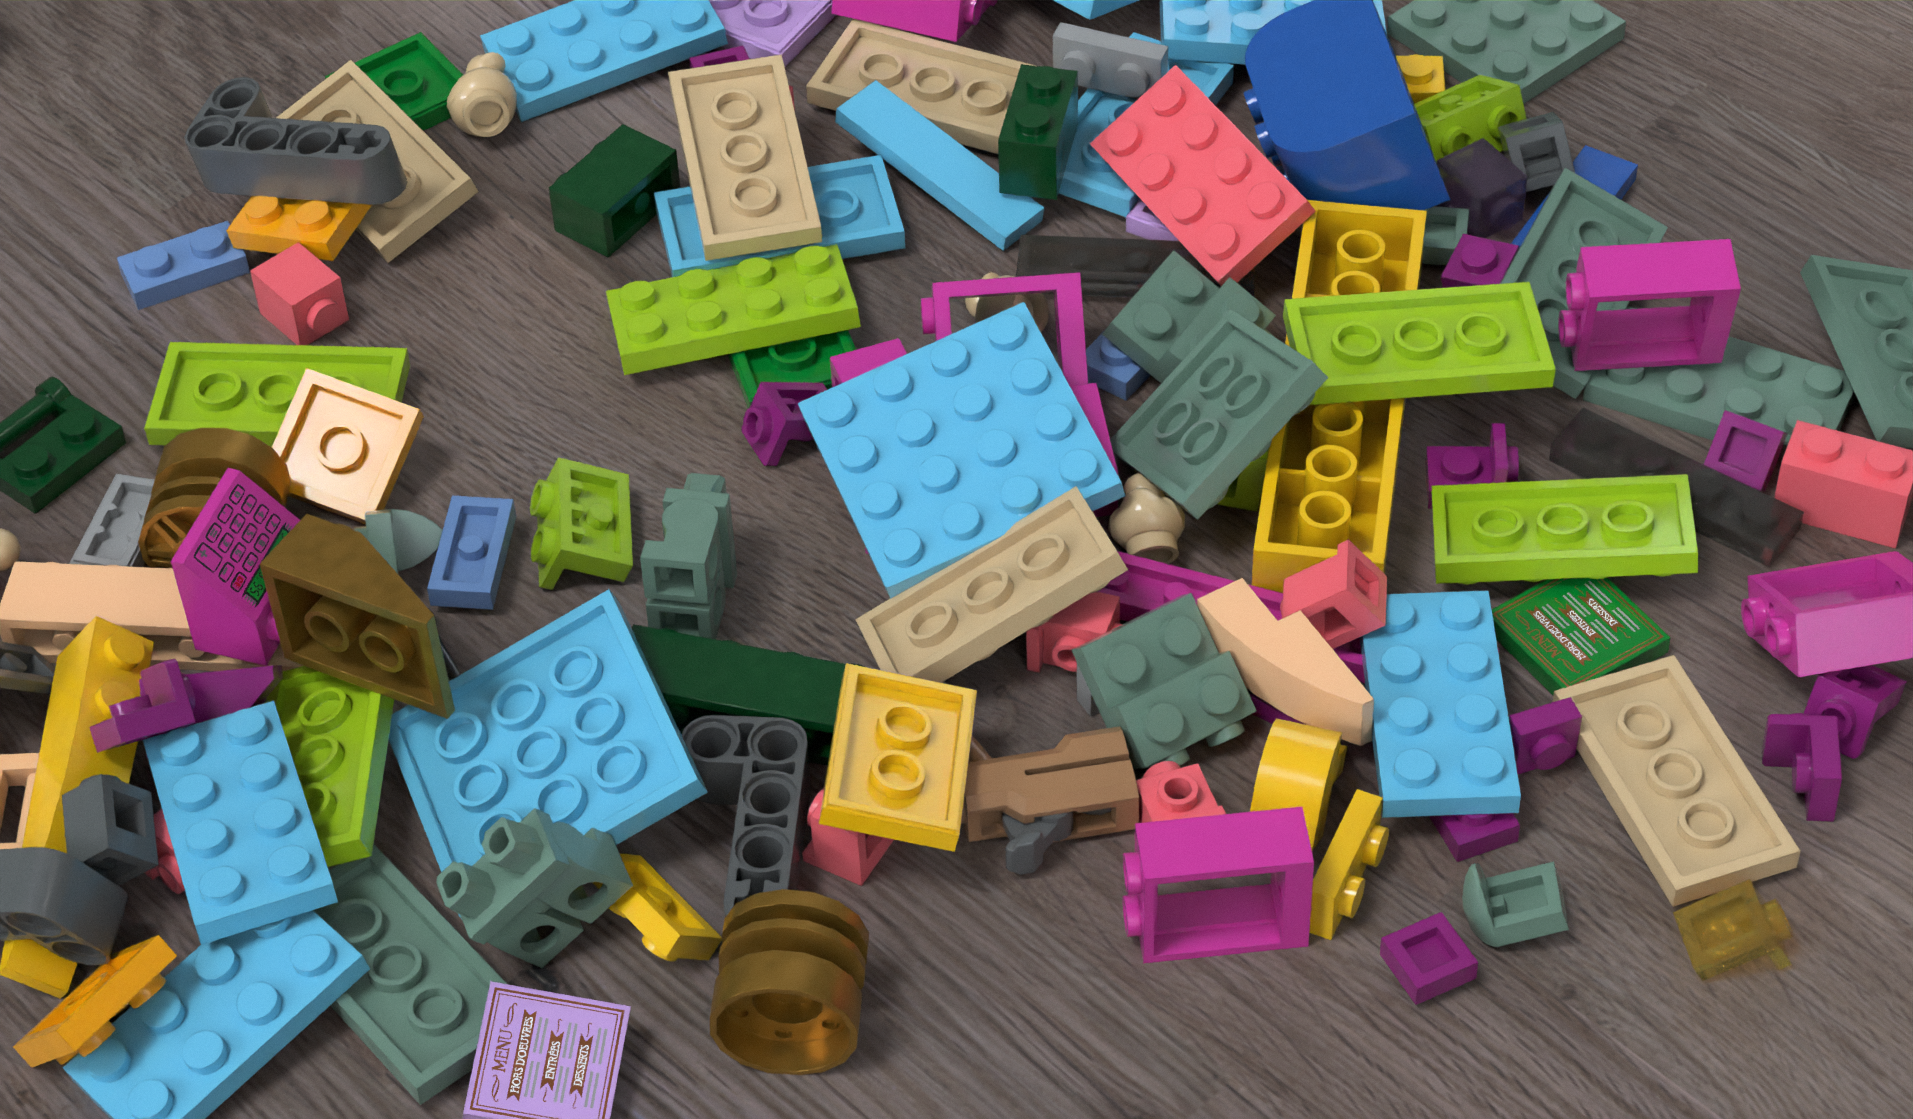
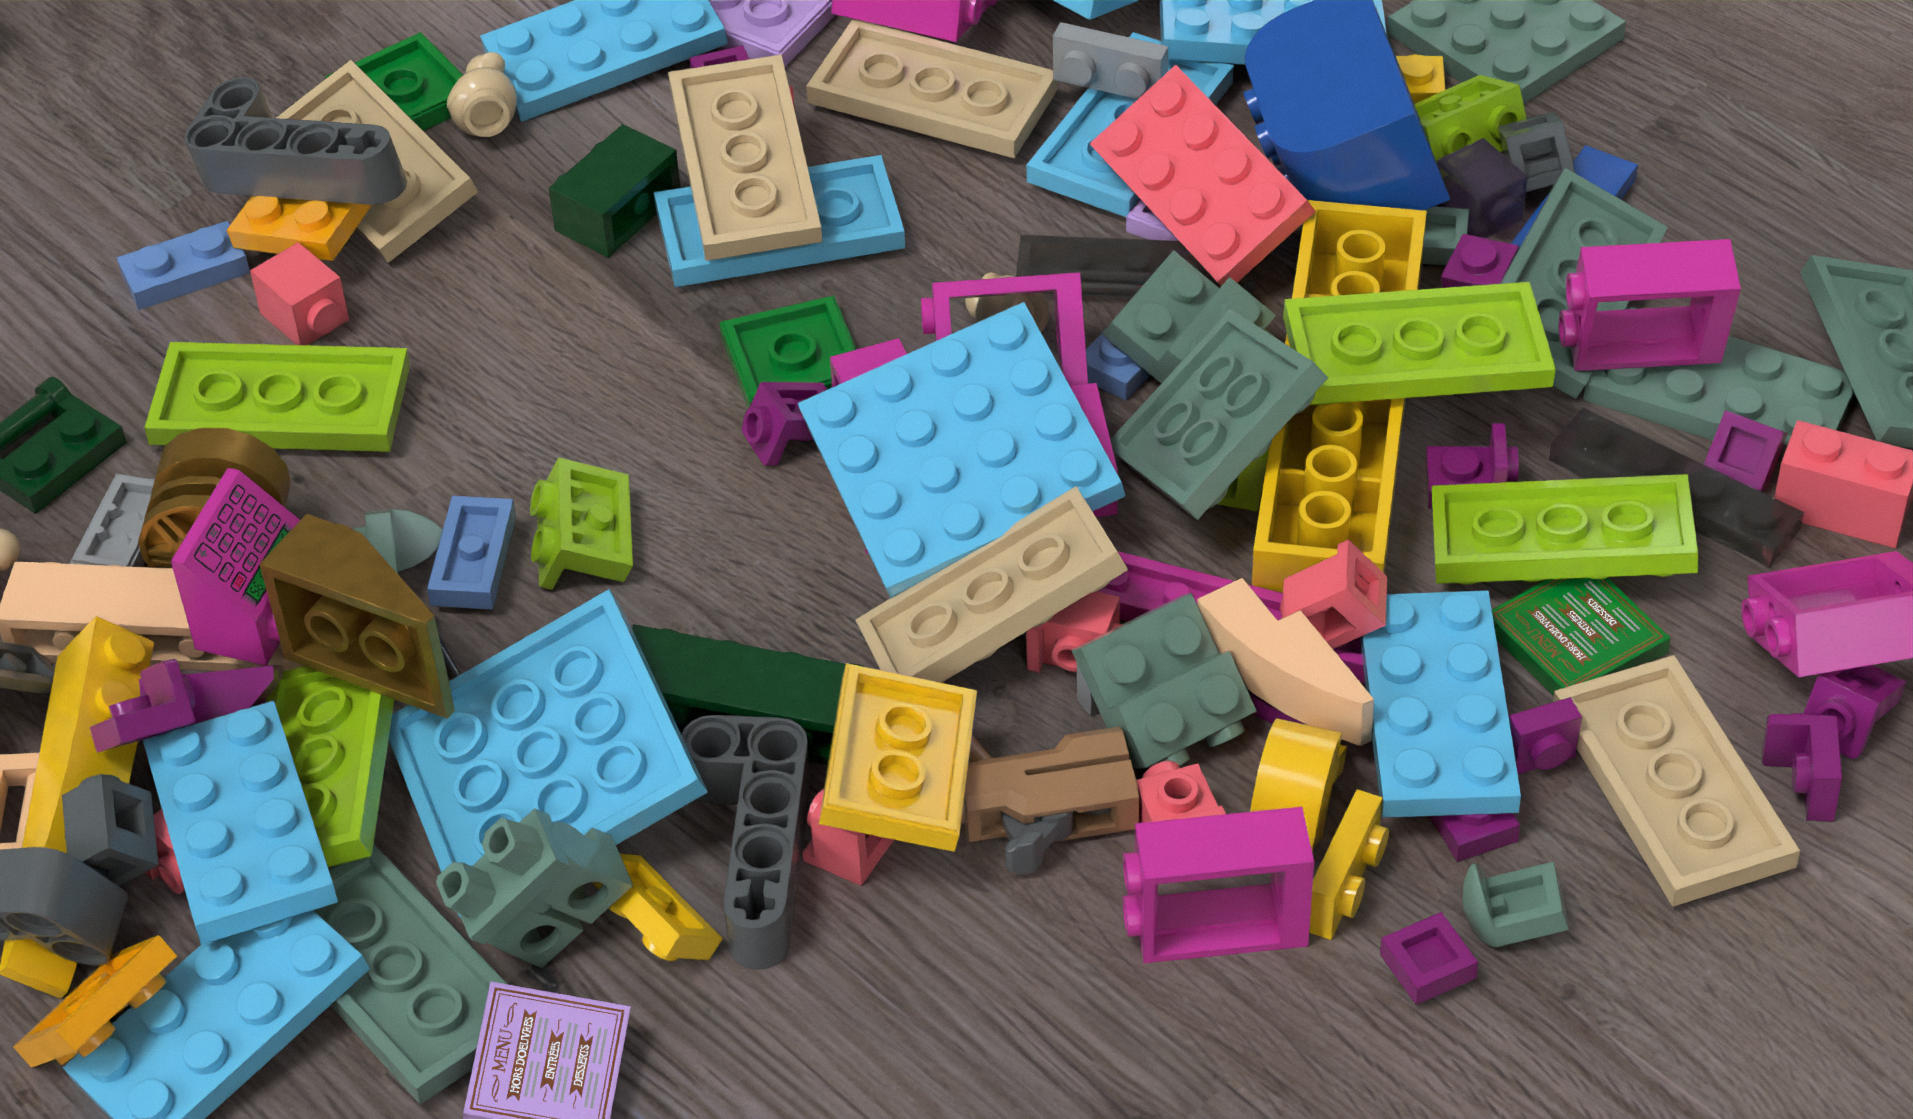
plate [272,368,424,525] -> none
lime plate [606,244,861,375] -> none
sand green hips [640,473,737,639] -> none
pearl gold wheel [710,889,869,1075] -> none
medium azure tile [835,80,1044,251] -> none
dark green brick [998,64,1078,200] -> none
tan animal [1108,473,1185,564] -> none
clear yellow bracket [1673,879,1794,981] -> none

